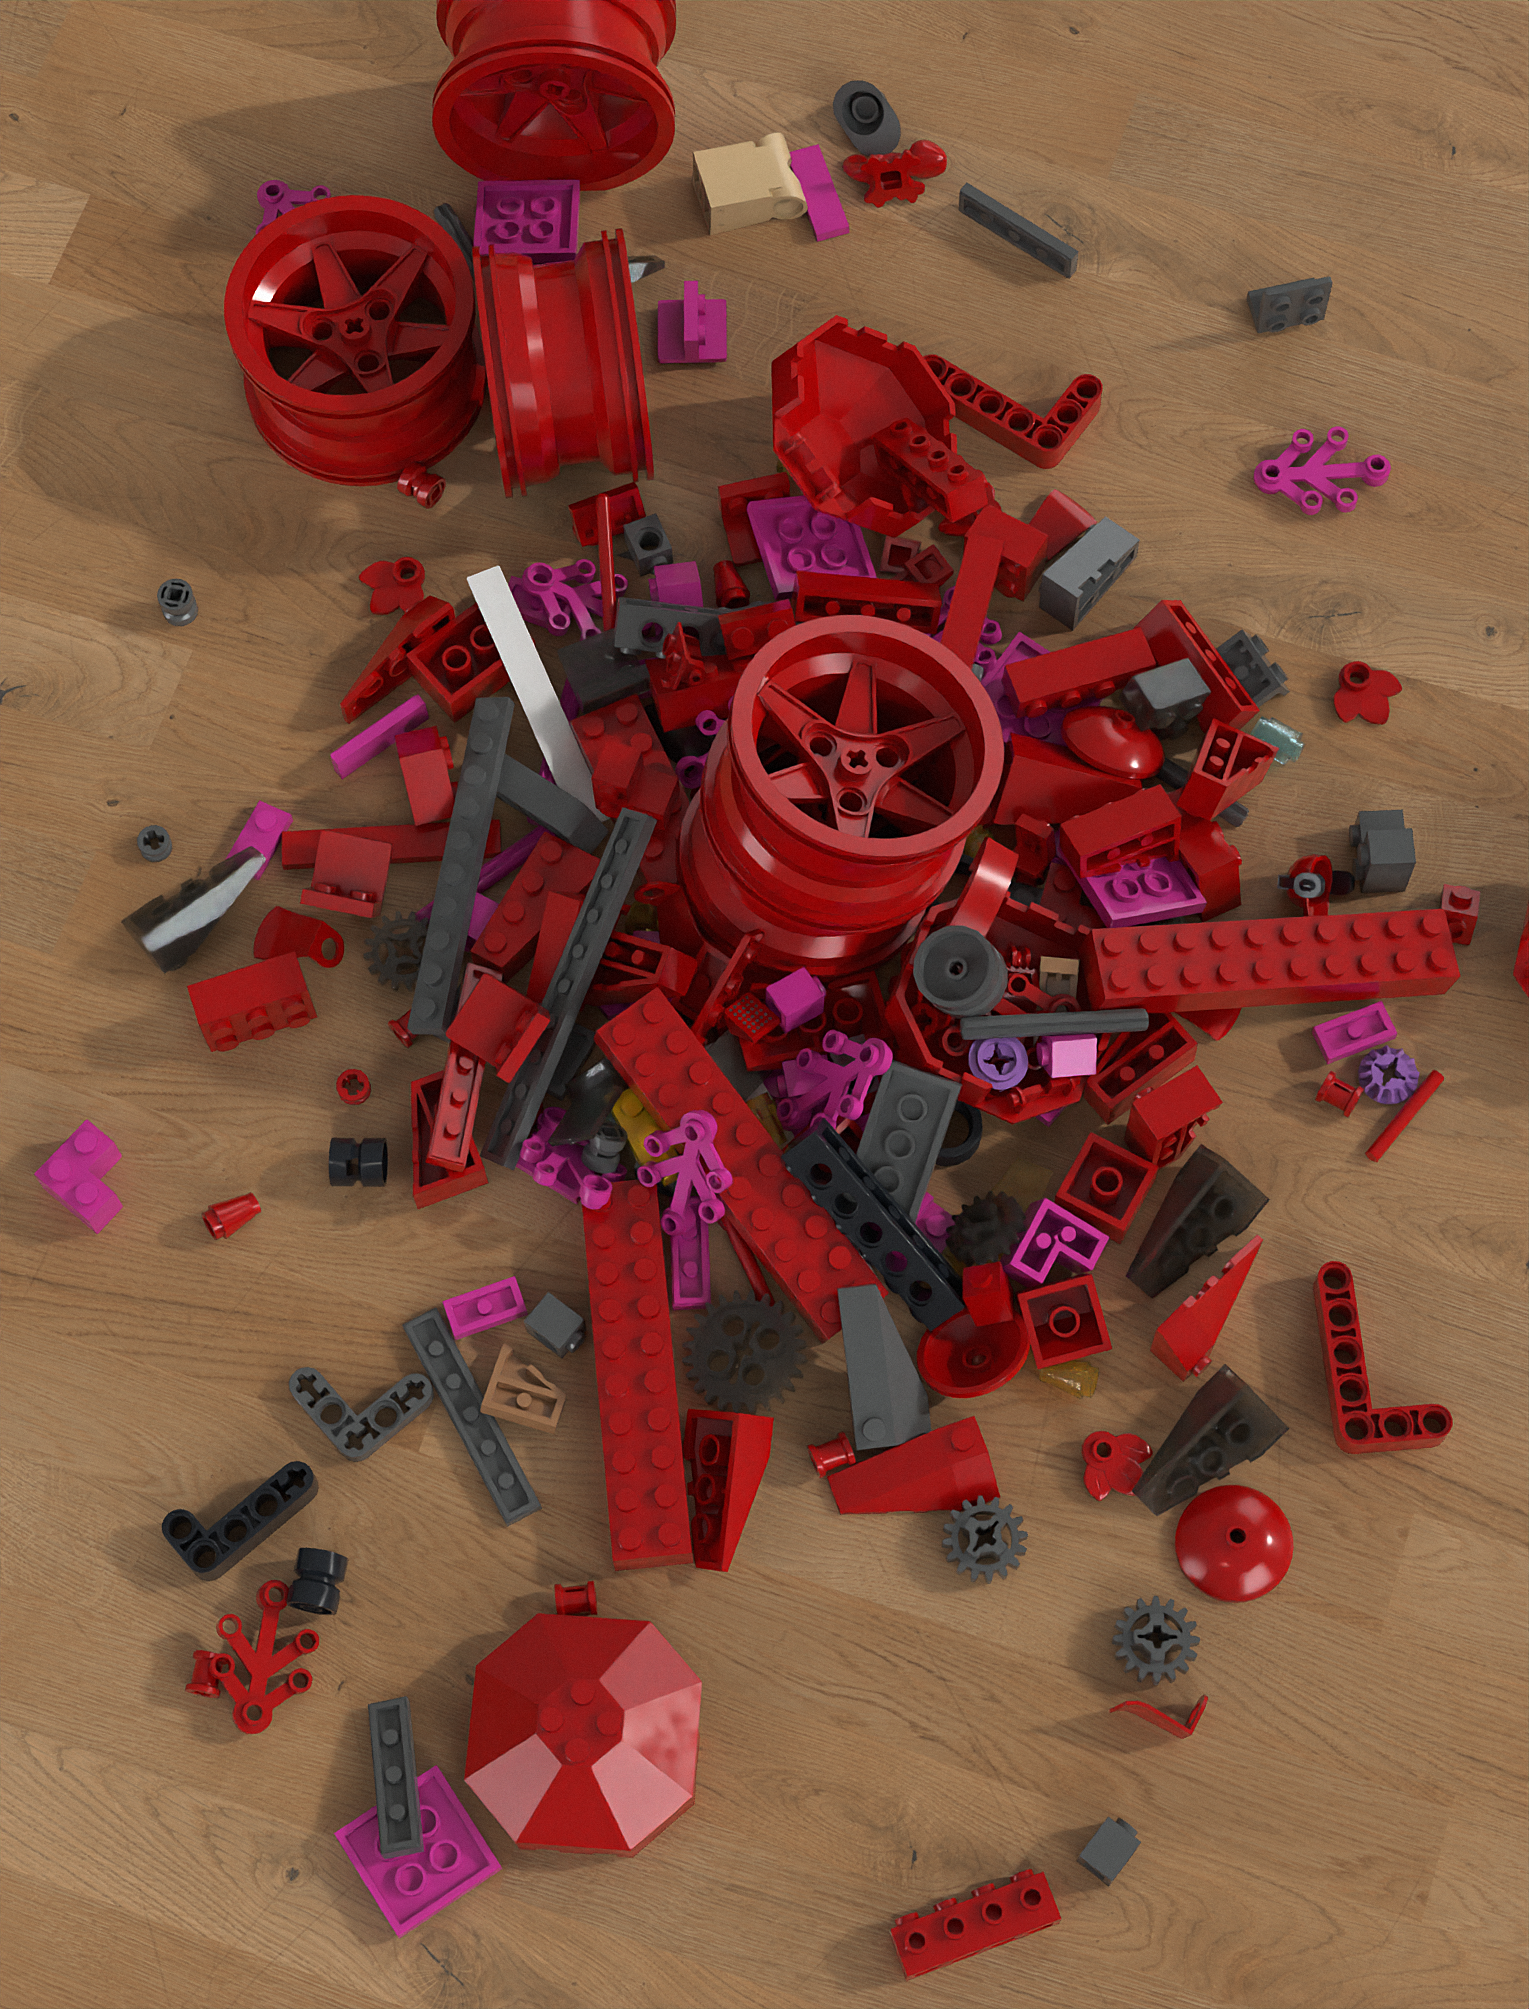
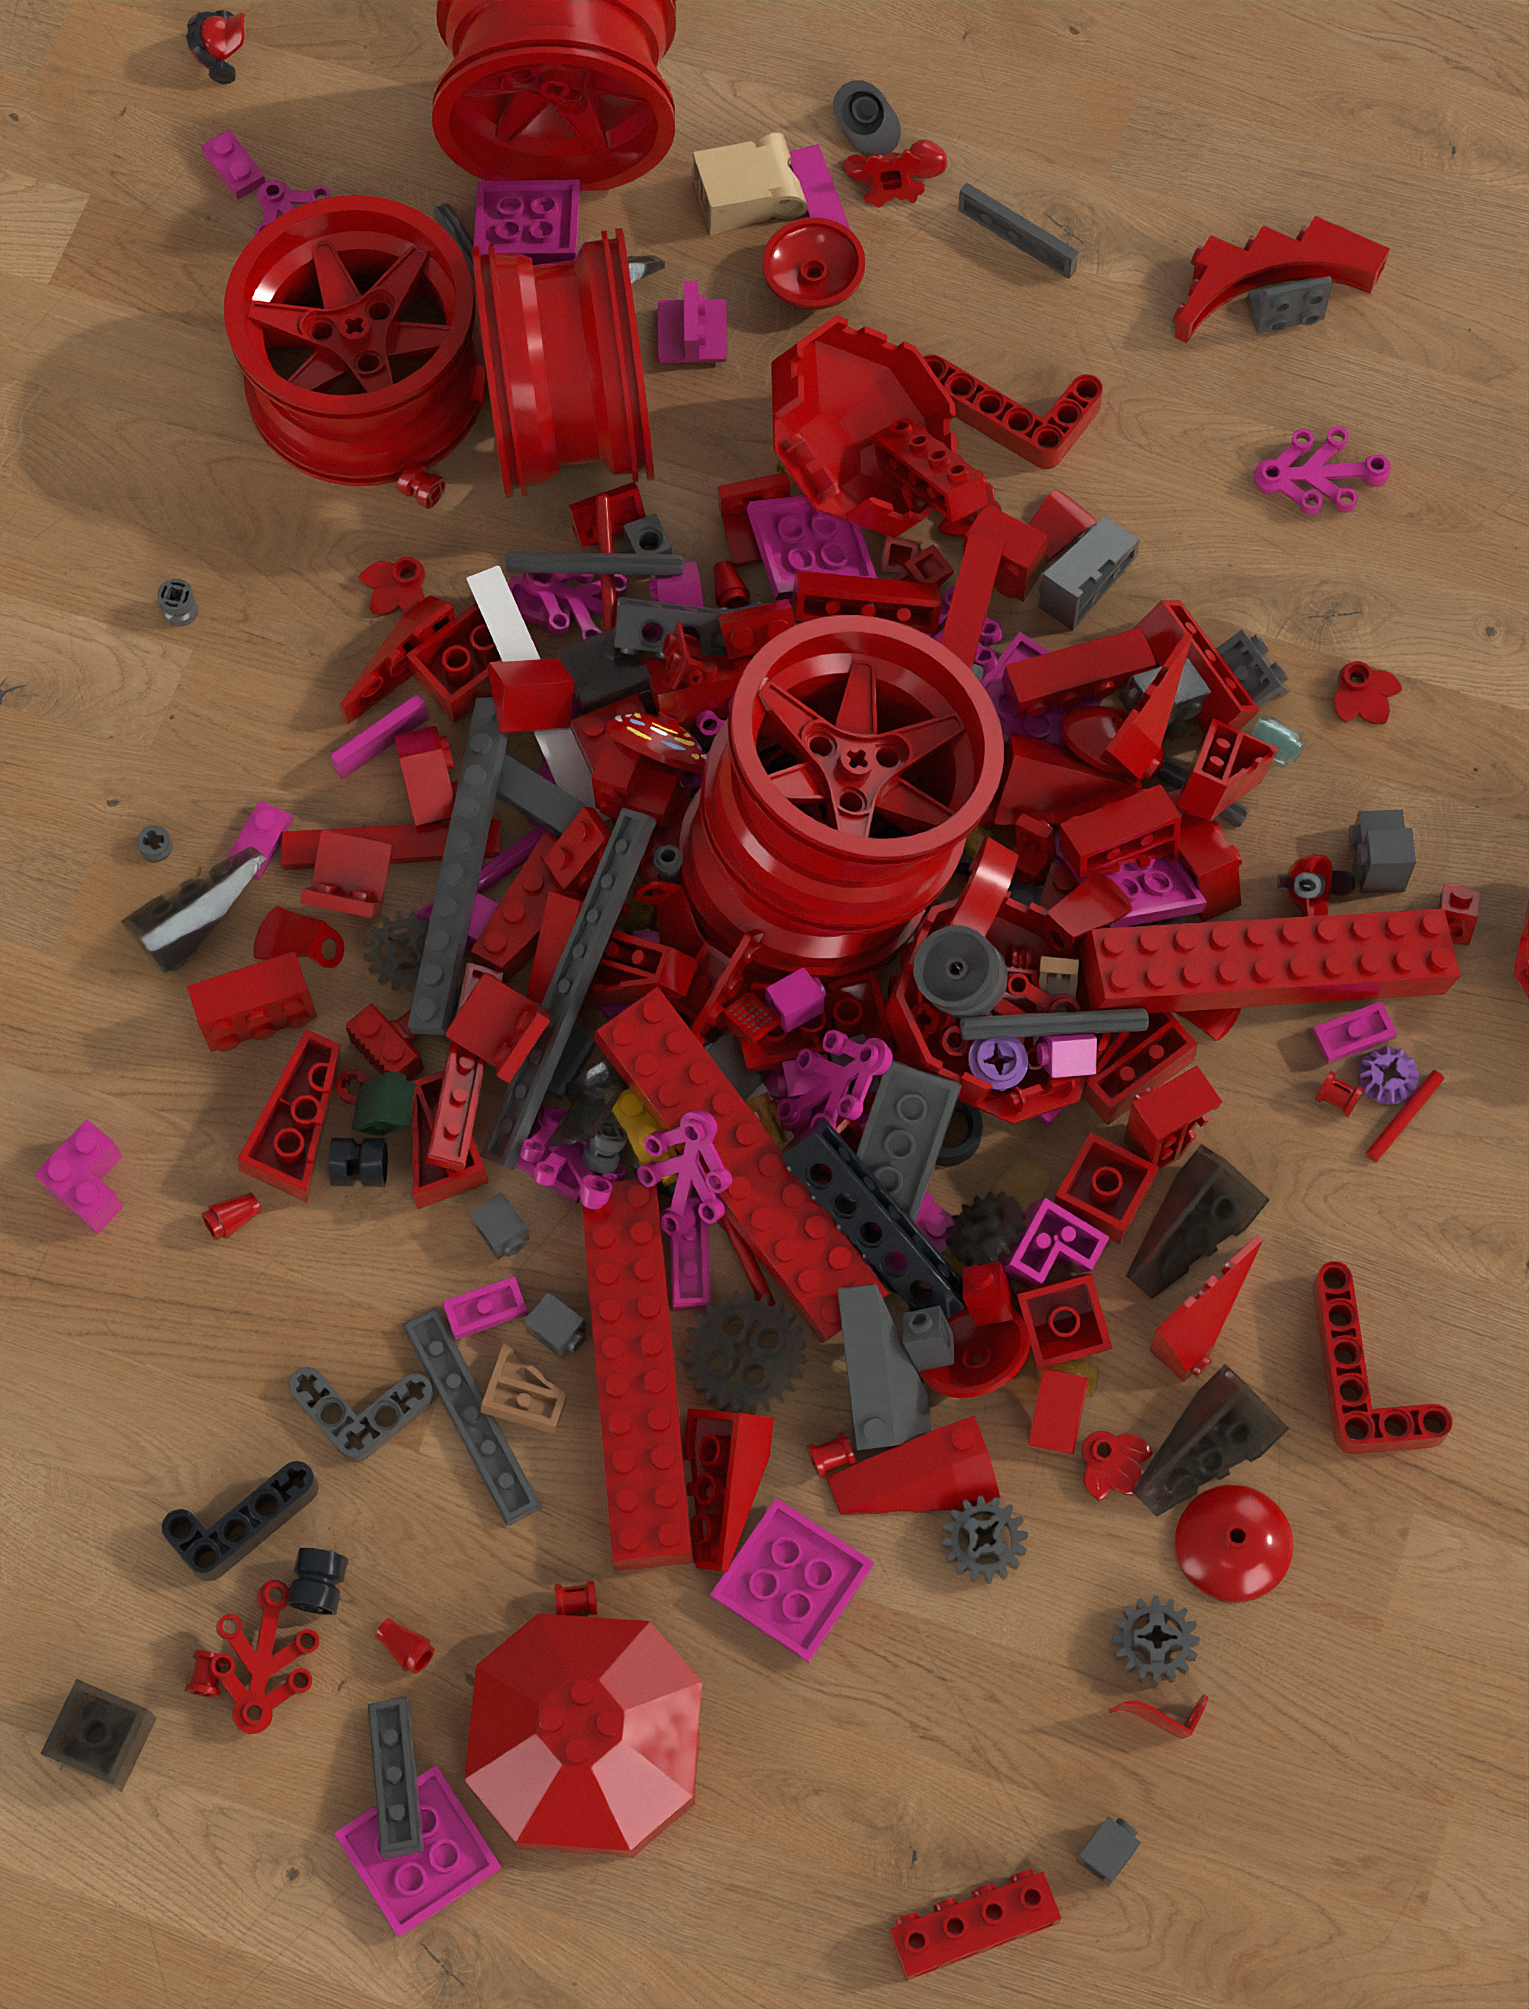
none -> clear smoke brick [40,1679,157,1792]
none -> cap [186,10,245,84]
none -> dark pink plate [201,129,266,200]
none -> red wedge [237,1029,341,1203]
none -> red brick [346,1003,424,1090]
none -> clear green brick [352,1072,417,1137]
none -> red cone [375,1618,435,1674]
none -> dark grey brick [469,1192,529,1260]
none -> red slope [488,658,575,734]
none -> dark grey axle [506,552,684,575]
none -> red bracket [544,807,654,893]
none -> red dish [604,711,707,773]
none -> dark grey pin [653,845,683,883]
none -> dark pink plate [710,1498,874,1664]
none -> red dish [762,218,865,310]
none -> dark grey brick [902,1305,954,1372]
none -> red slope [1028,1368,1089,1454]
none -> red piece [1043,872,1133,958]
none -> red wedge [1099,632,1192,784]
none -> red arch [1173,216,1390,343]

